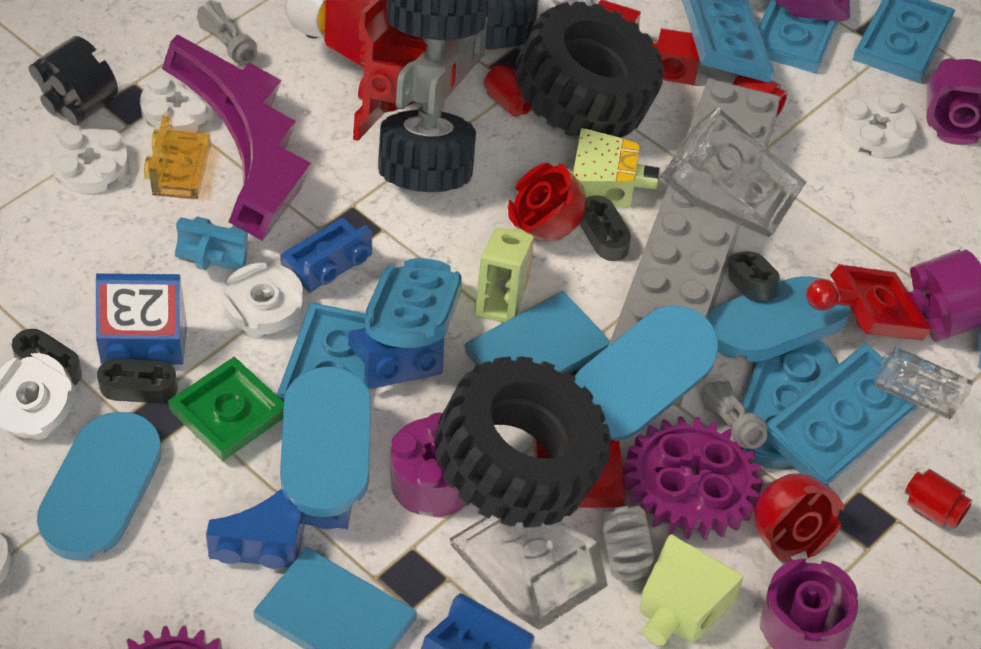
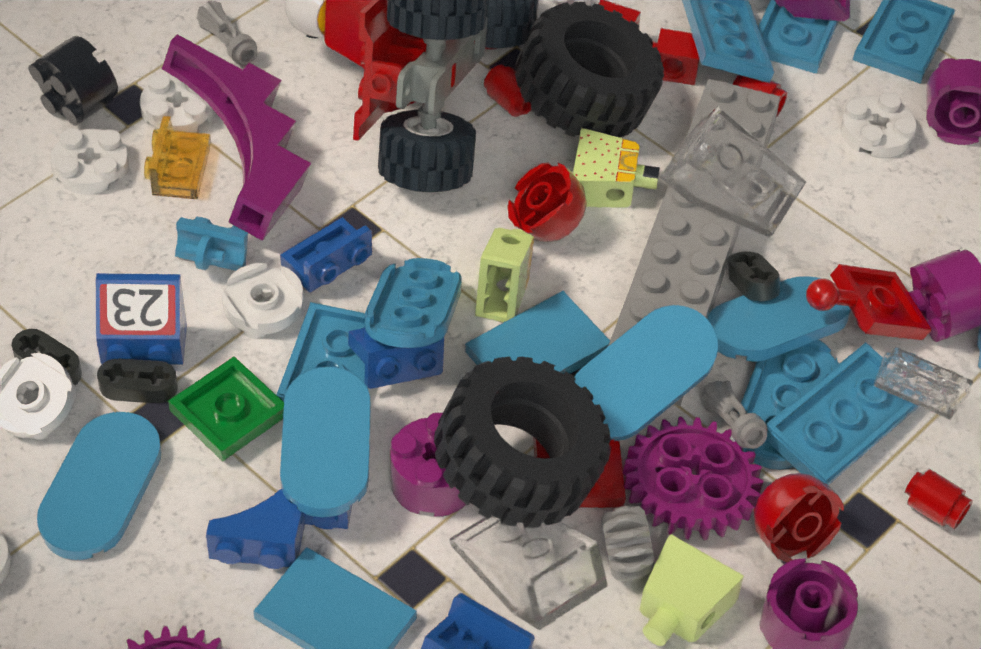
pearl dark grey beam [579,195,631,261] -> none

